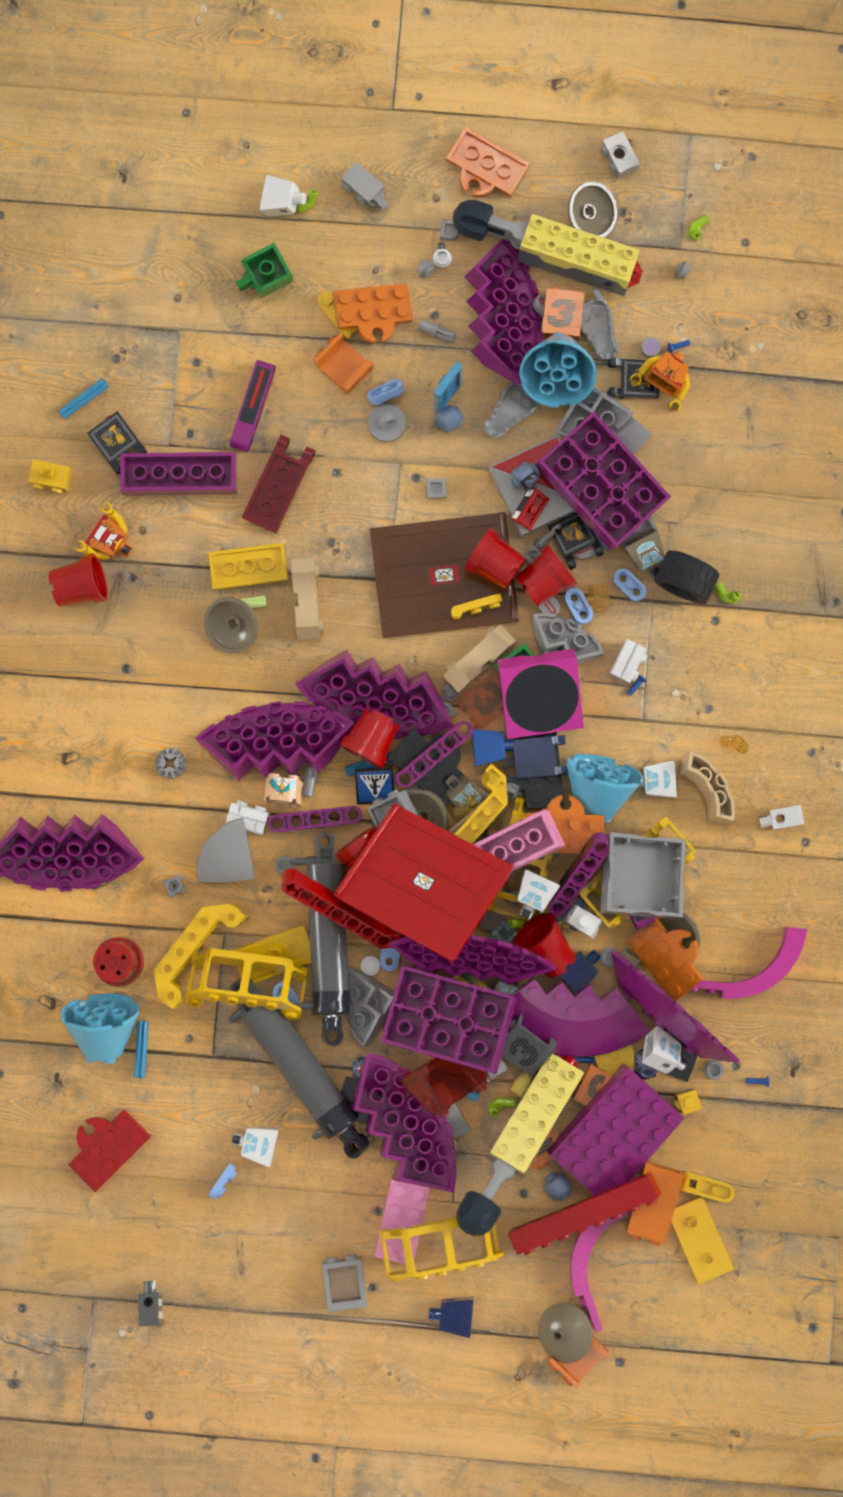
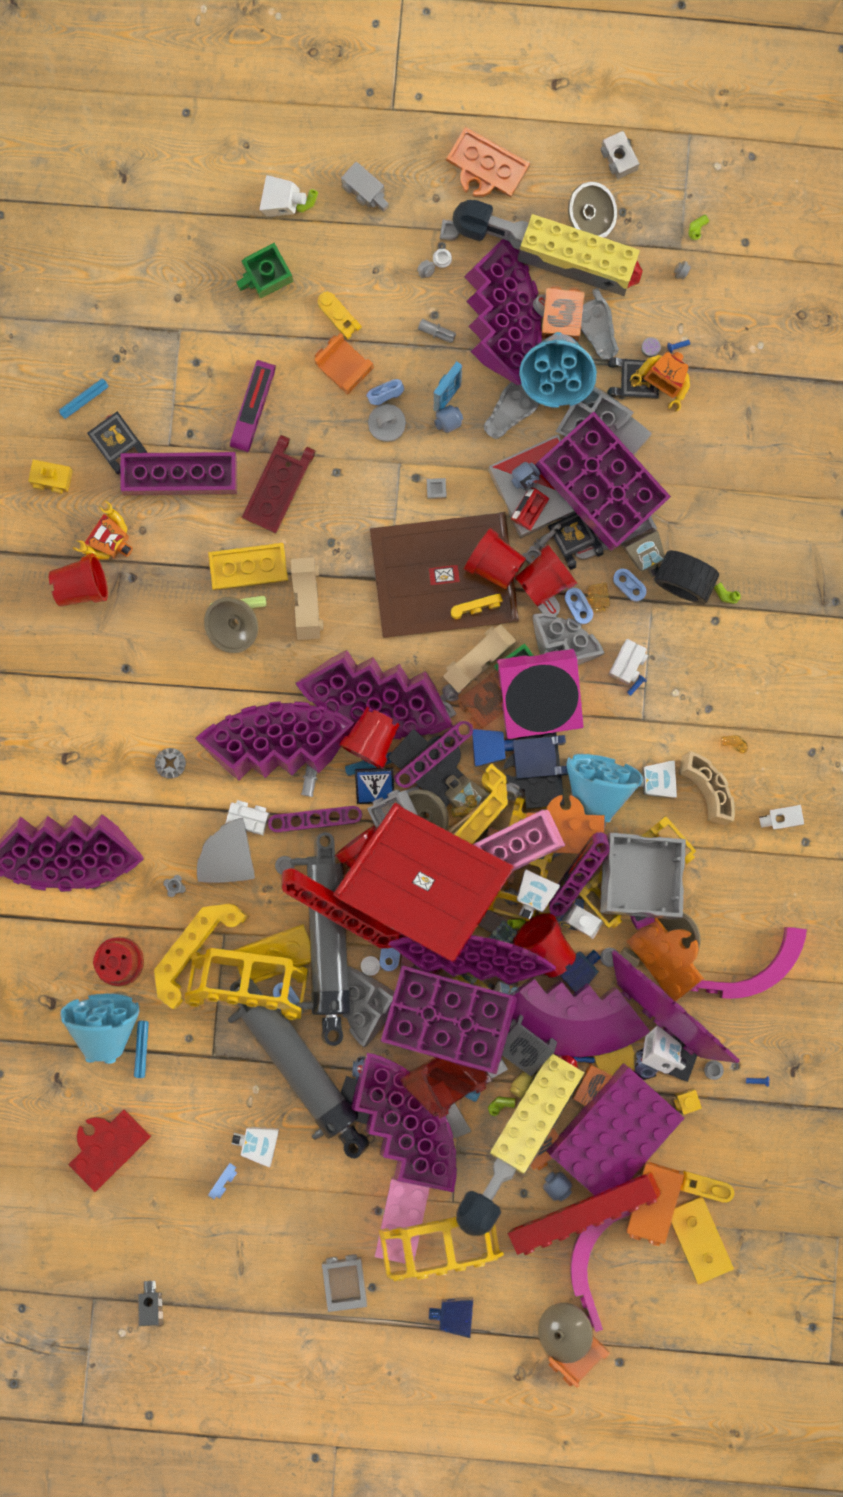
light nougat brick [263,774,304,808] -> none
orange plate [332,283,413,344] -> none

